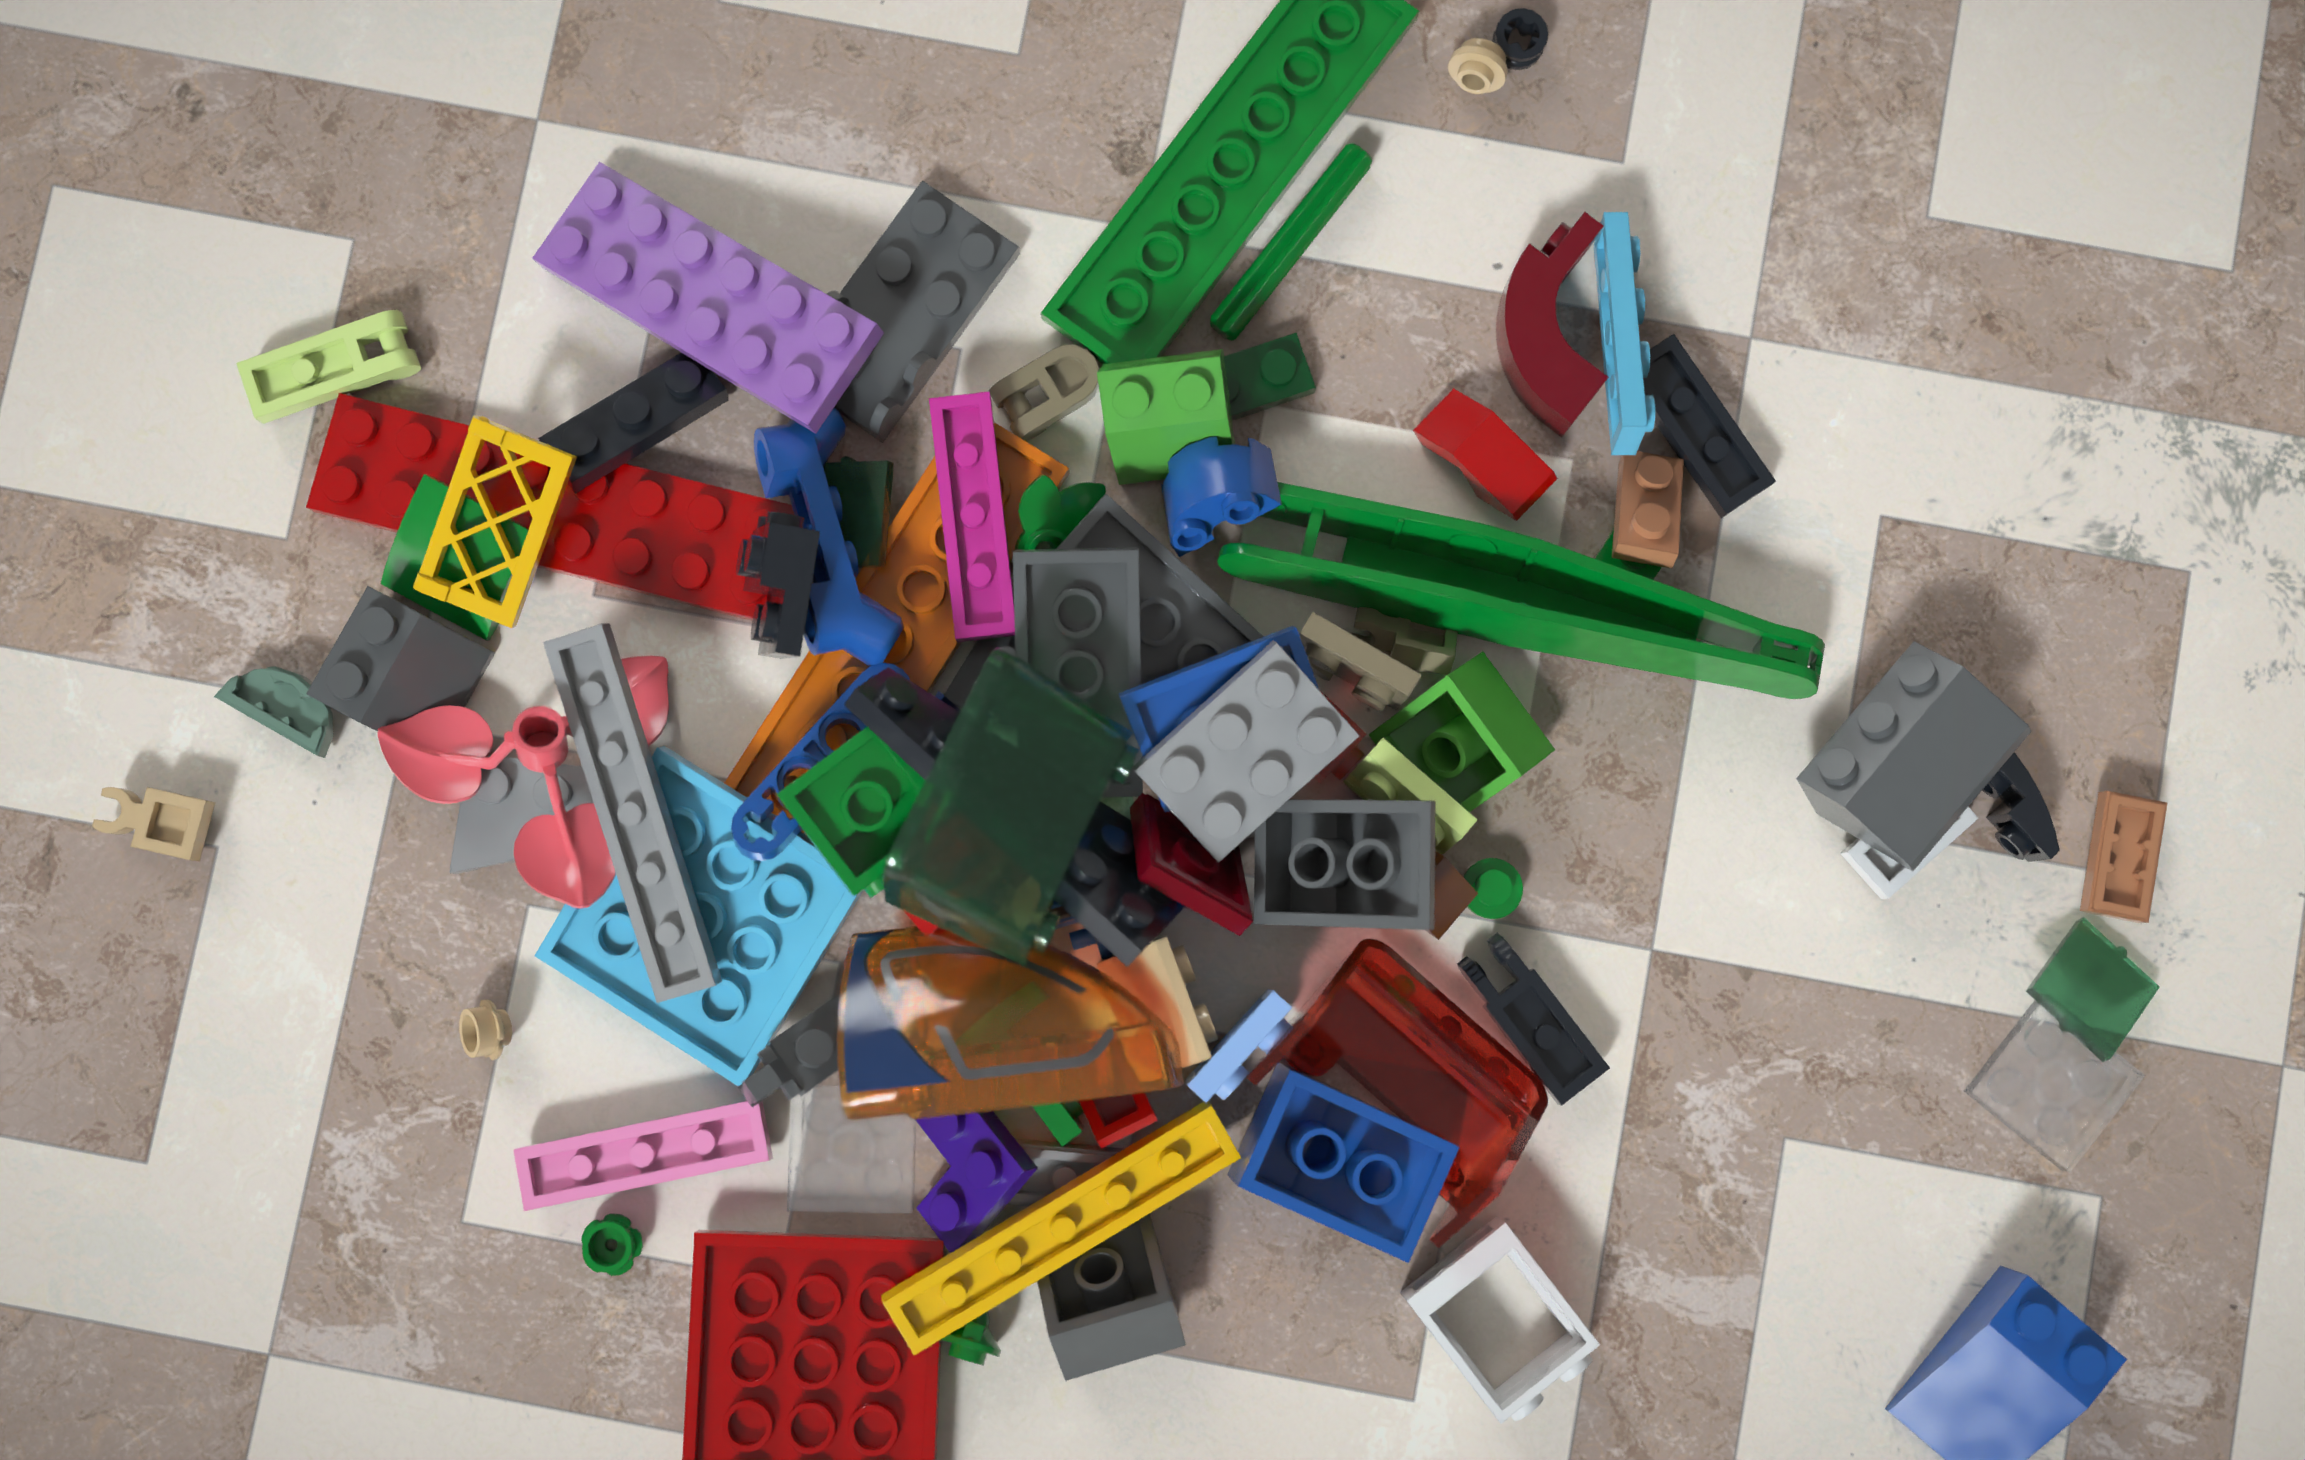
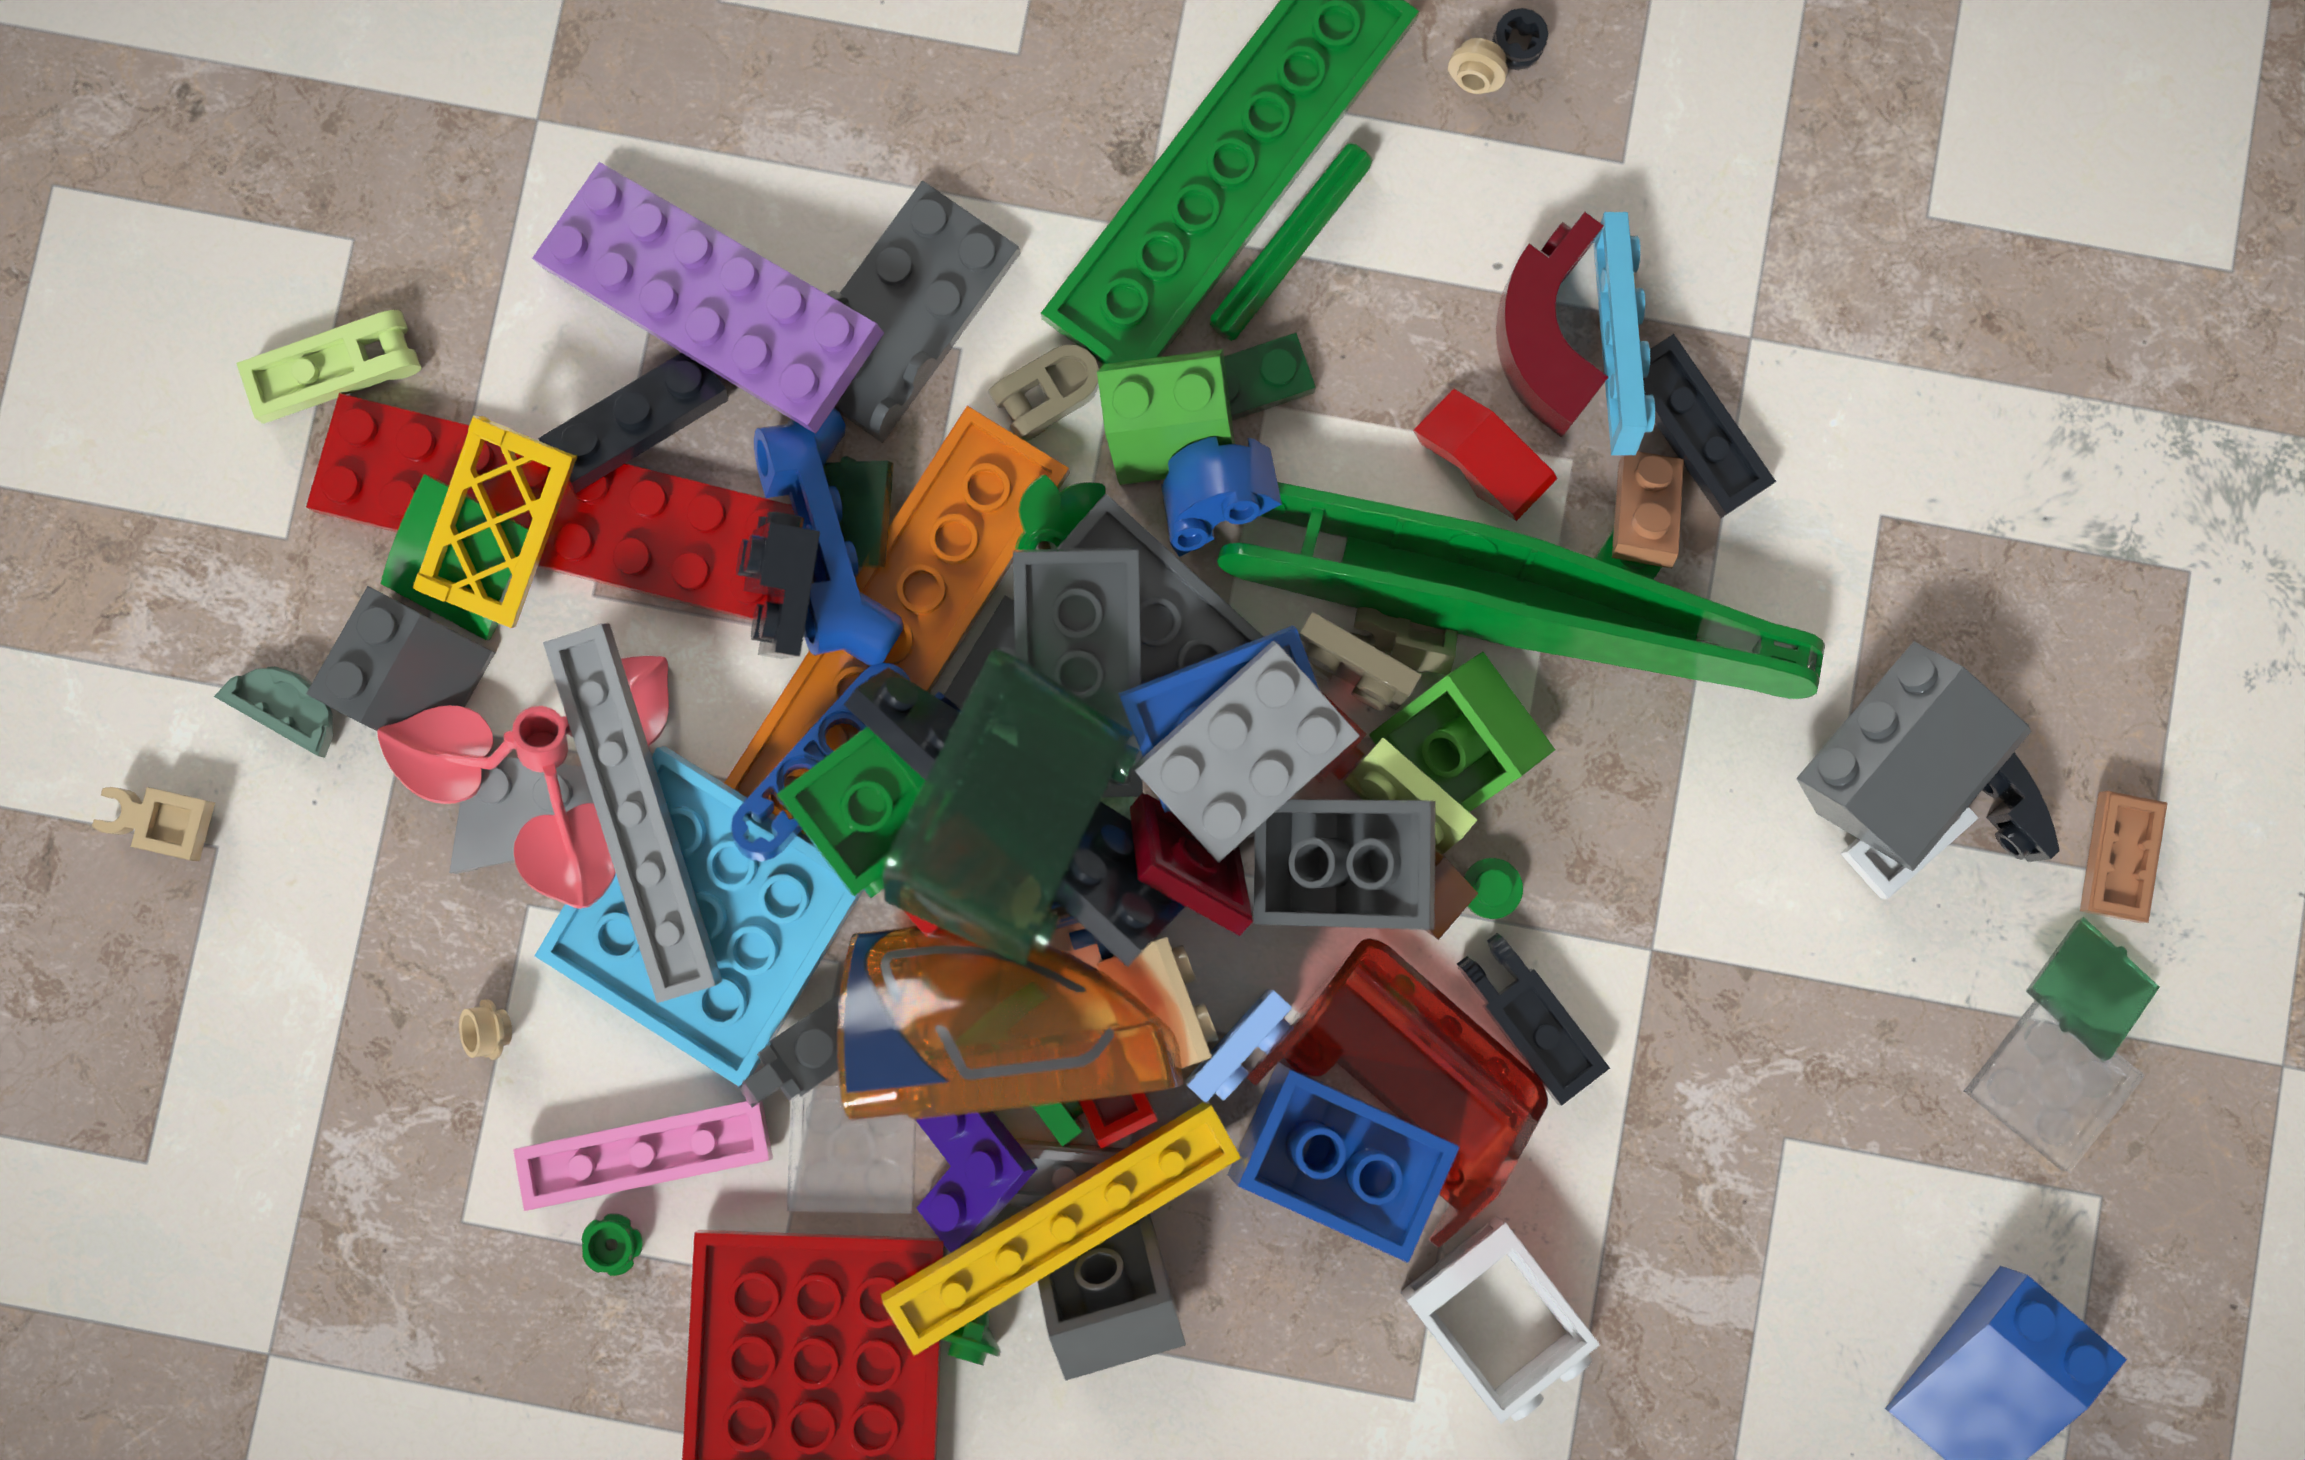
dark pink plate [929,391,1015,643] -> none

